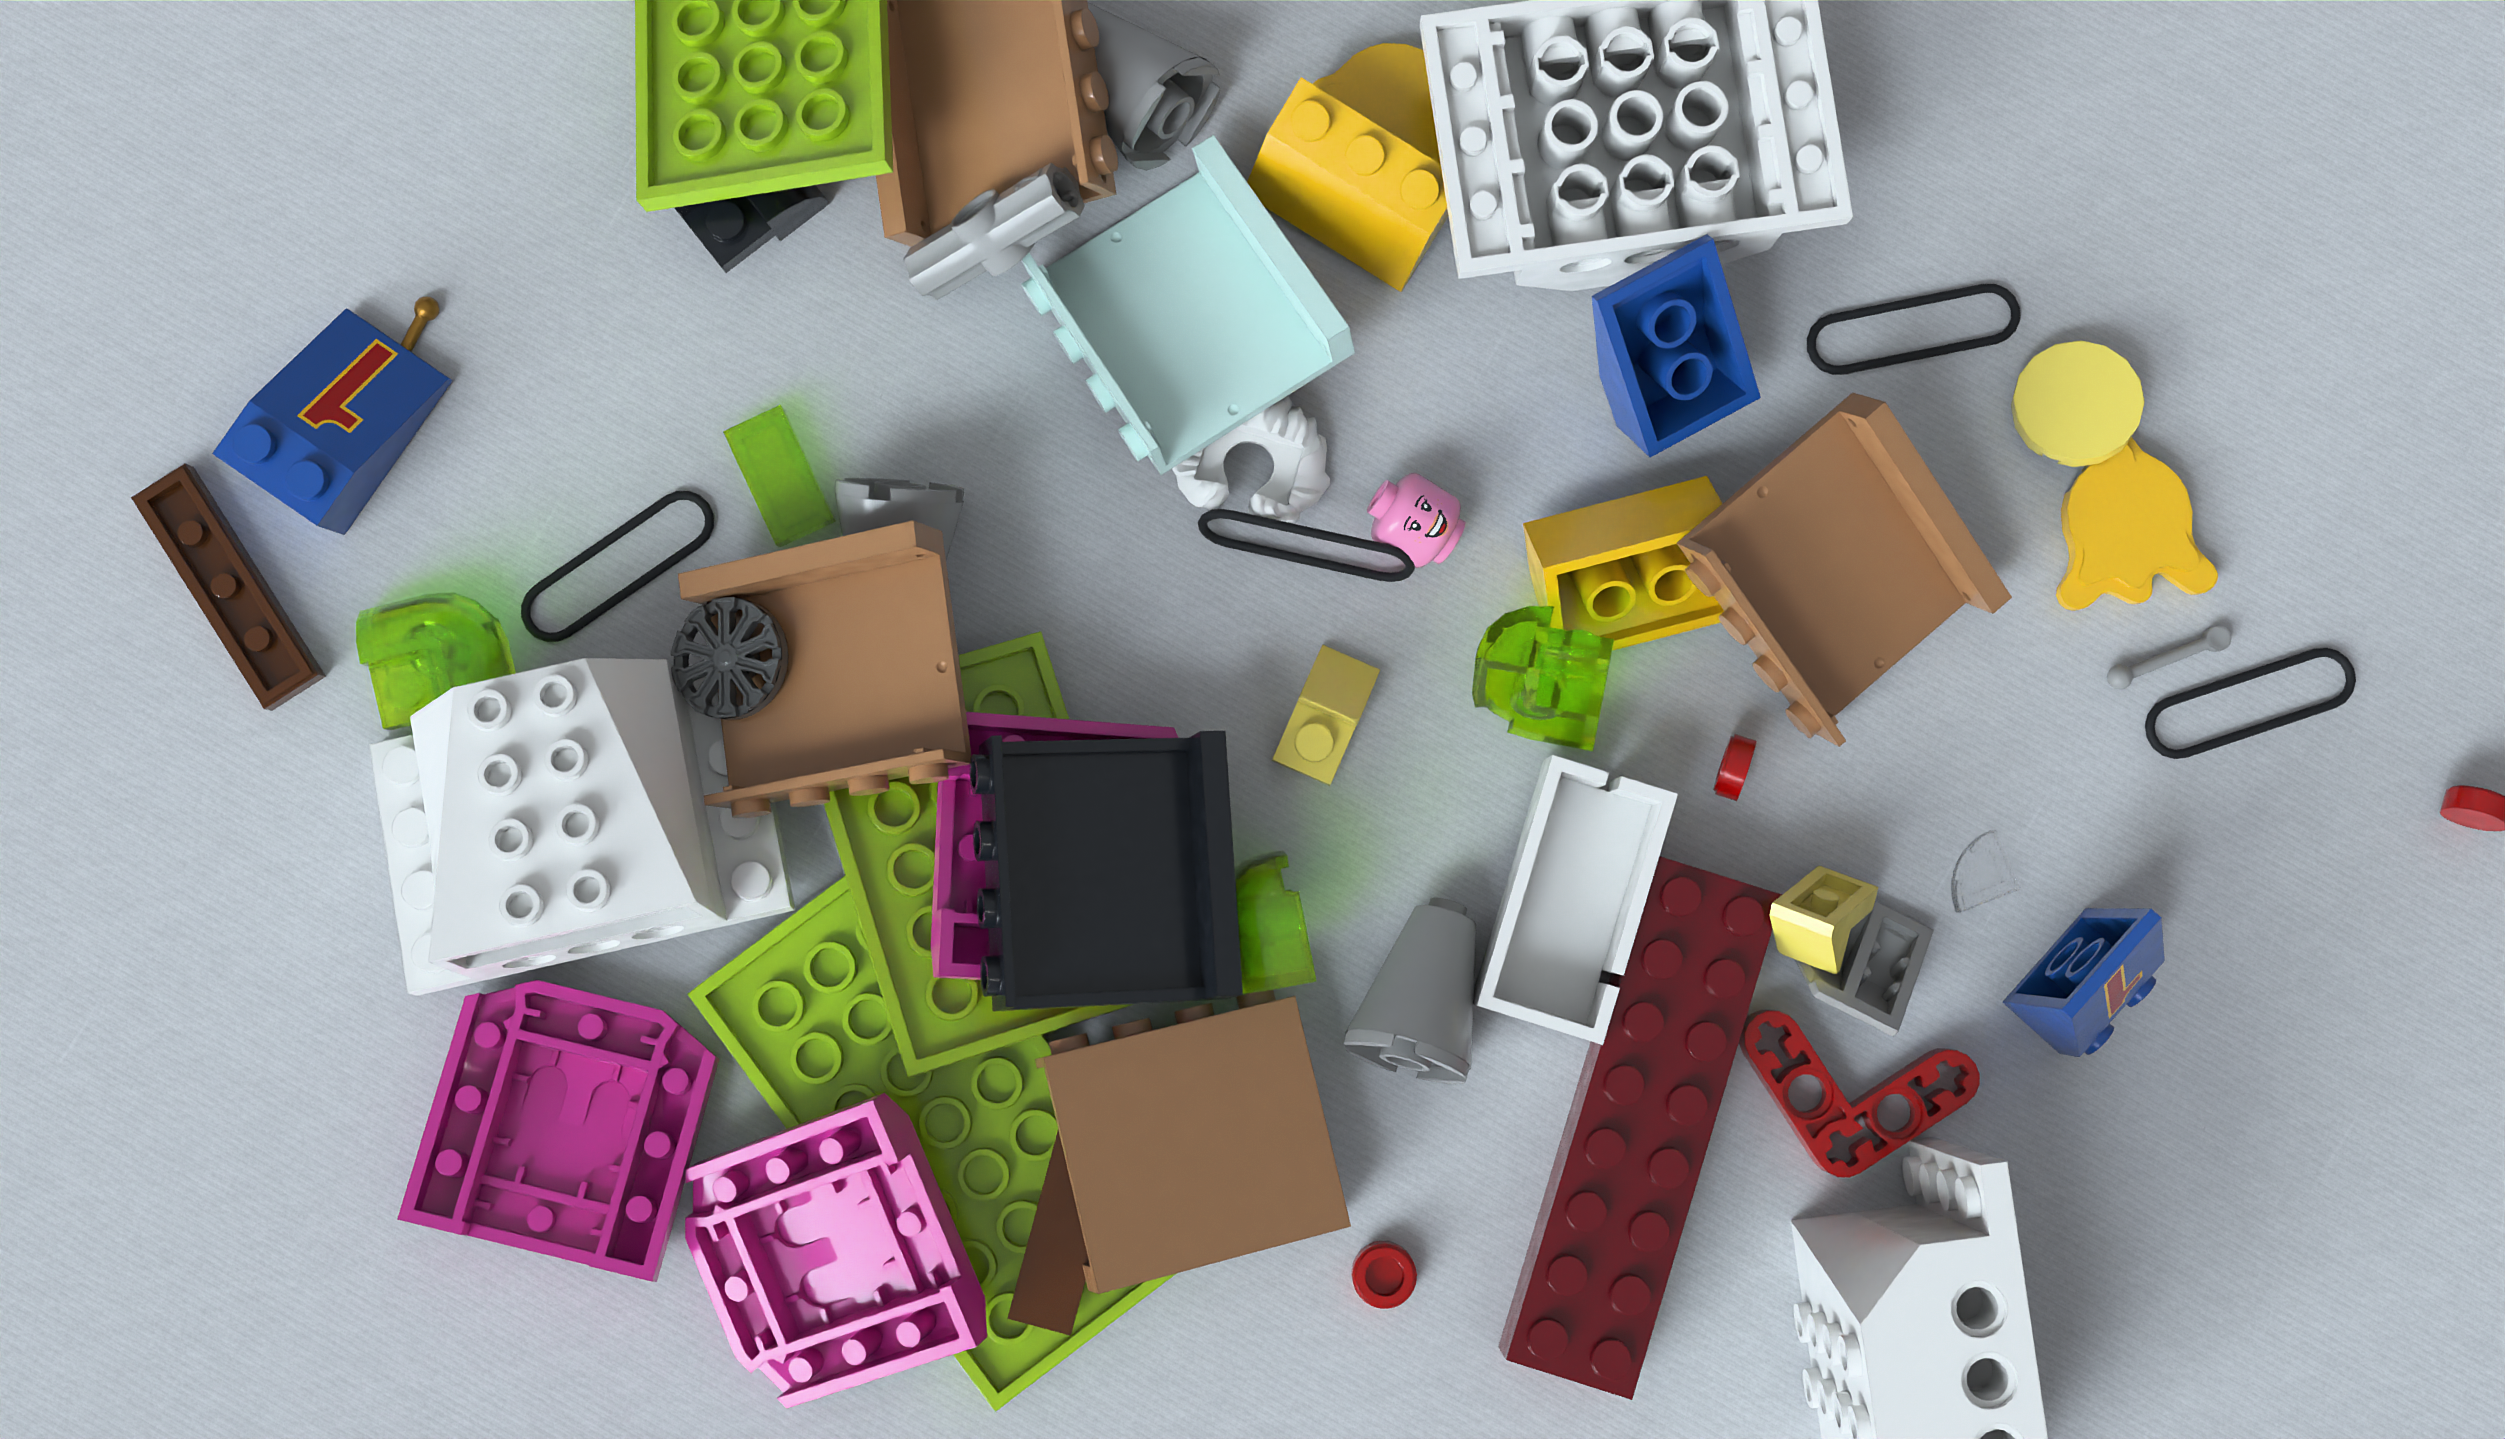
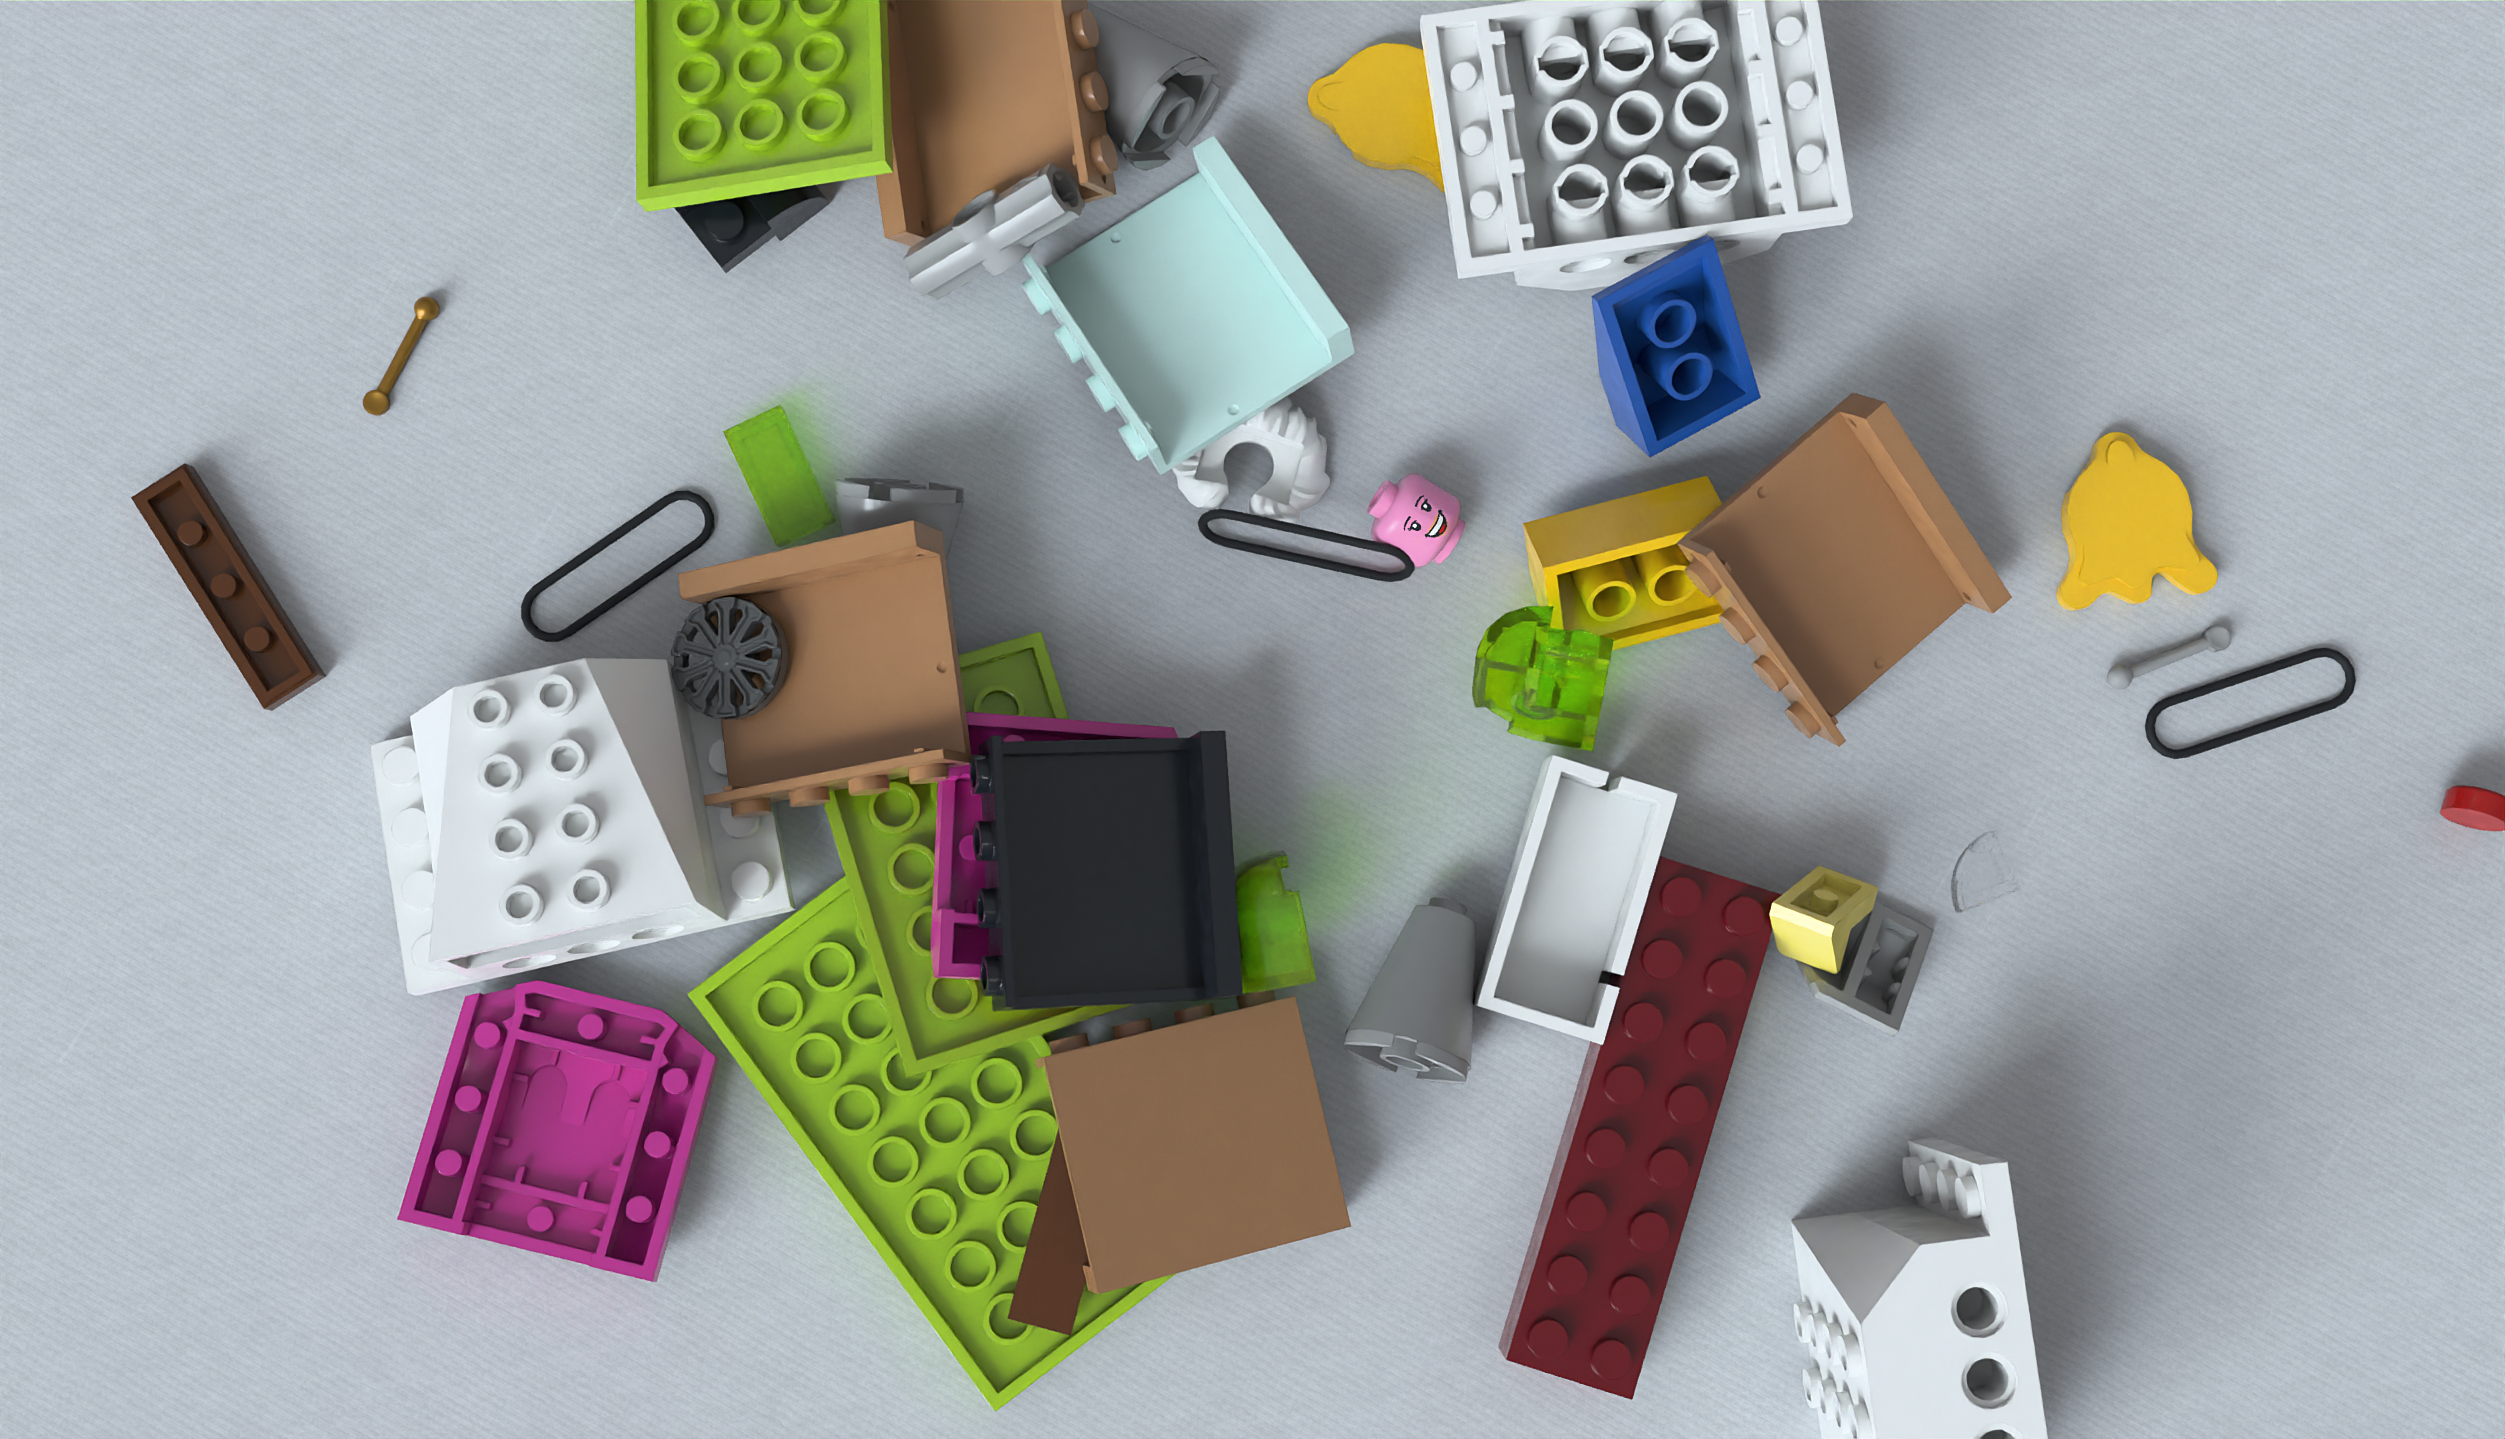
blue slope [212,308,453,535] -> none
clear neon green brick [356,592,516,731] -> none
dark pink wedge [685,1093,987,1408] -> none
yellow slope [1247,77,1449,292] -> none
light yellow slope [1272,644,1380,786] -> none
red tile [1351,1241,1417,1309] -> none
red tile [1713,734,1757,801] -> none
red beam [1739,1010,1980,1178] -> none
black piece [1807,284,2020,375] -> none
blue slope [2003,908,2165,1057] -> none
light yellow tile [2011,340,2145,467] -> none

